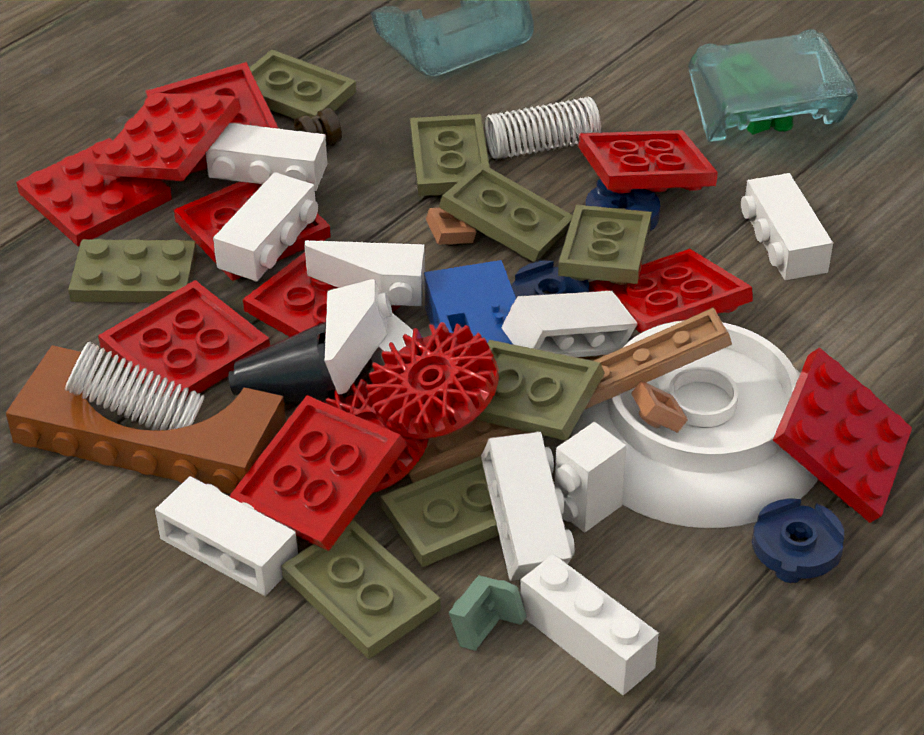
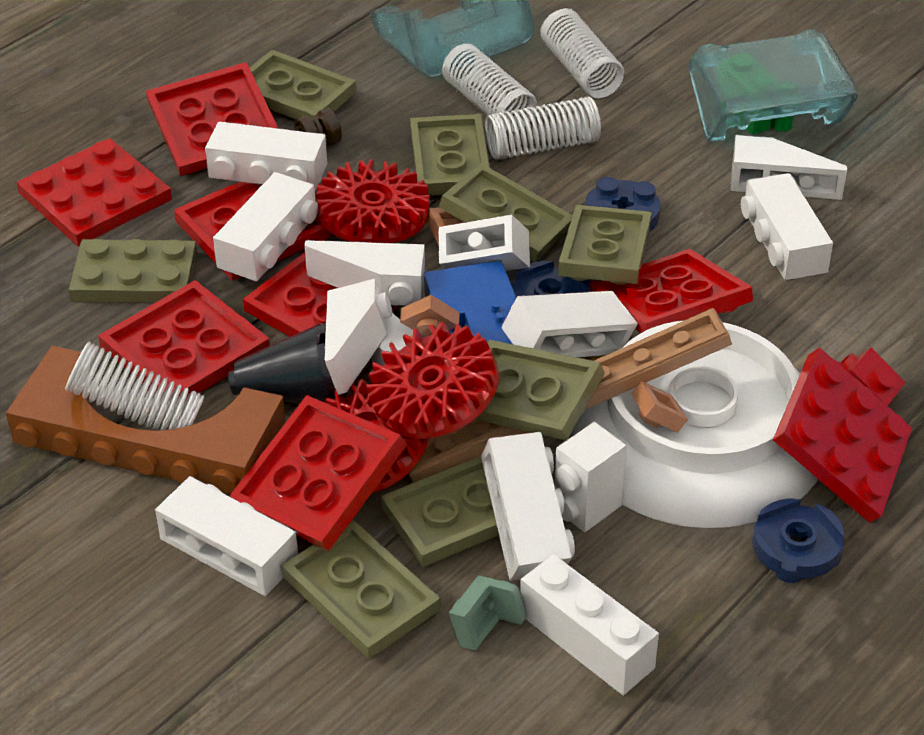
red plate [94,92,242,181] -> none
red plate [578,130,718,193] -> none
none -> red wheel [316,159,430,243]
none -> nougat plate [400,295,460,337]
none -> white brick [439,215,530,271]
none -> white piece [442,44,537,132]
none -> white piece [541,8,624,99]
none -> white slope [731,135,847,200]
none -> red bracket [840,347,906,406]

